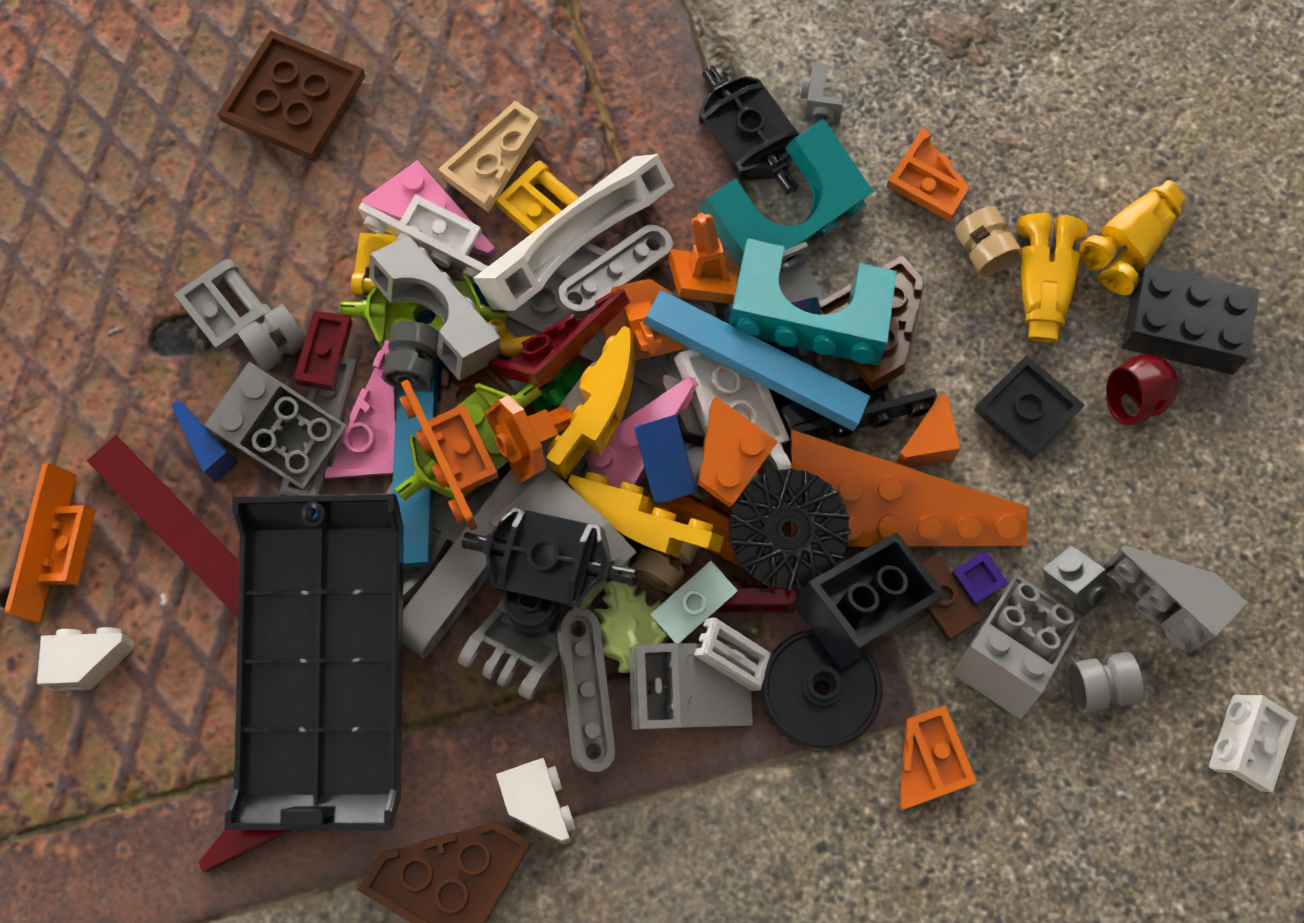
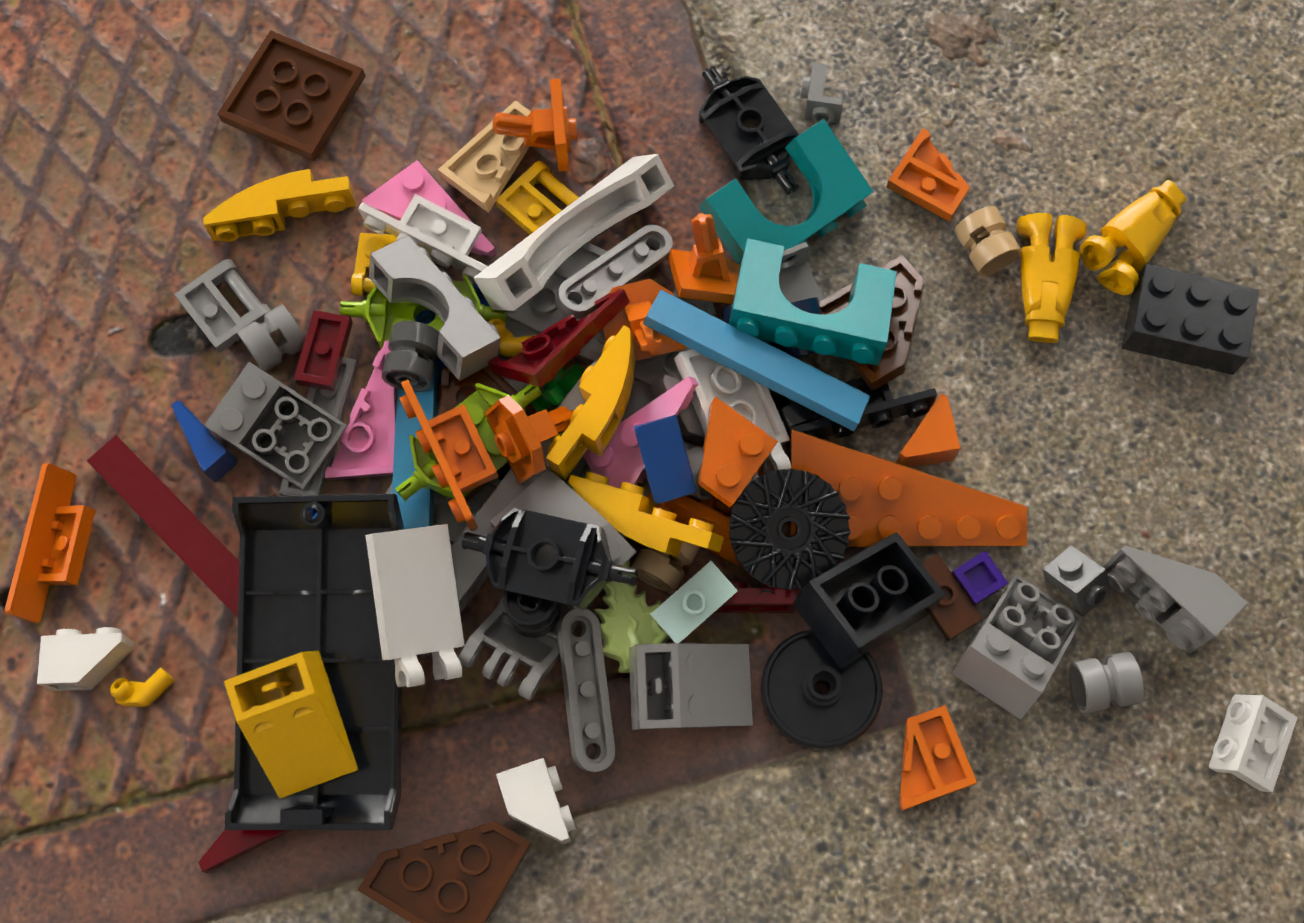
white tile [694,618,772,691] -> none
black plate [974,355,1085,461] -> none
dark red helmet [1106,354,1179,426] -> none
none -> yellow arm [110,667,175,707]
none -> yellow slope [203,169,356,242]
none -> yellow slope [224,650,358,799]
none -> white tile [365,524,465,687]
none -> orange piece [492,78,578,172]

